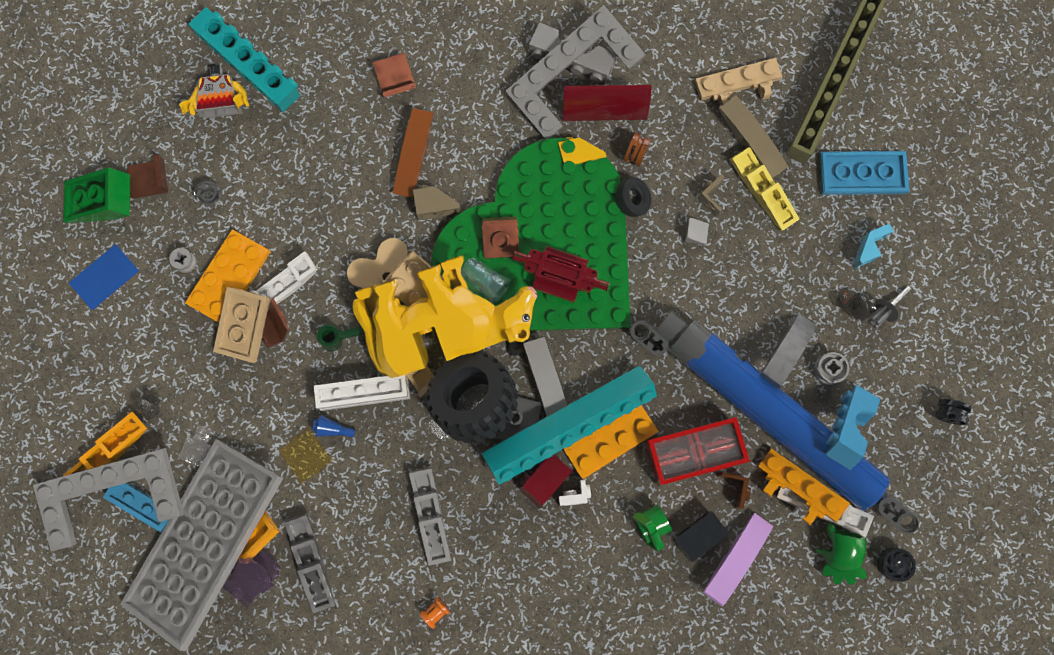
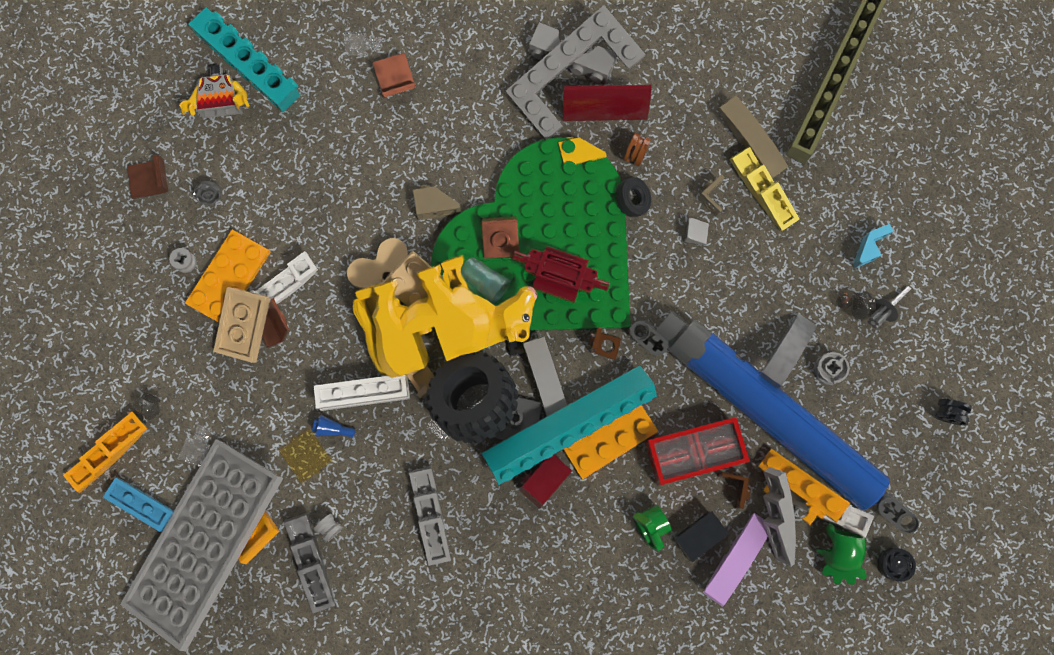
light grey plate [33,448,184,552] -> none
green slope [63,167,130,223] -> none
blue sticker [69,244,139,310] -> none
clear purple piece [222,550,280,608] -> none
dark green piece [317,325,365,352] -> none
dark orange slope [393,108,434,198] -> none
orange bush [420,597,450,629] -> none
white bracket [558,480,591,506] -> none
tan hinge [695,58,782,106] -> none
dark azure tile [819,151,910,195] -> none
dark azure arch [826,385,880,470] -> none
none -> light grey wheel [314,514,343,543]
none -> clear plate [344,31,383,56]
none -> reddish brown bracket [588,327,621,360]
none -> light grey slope [763,467,796,566]

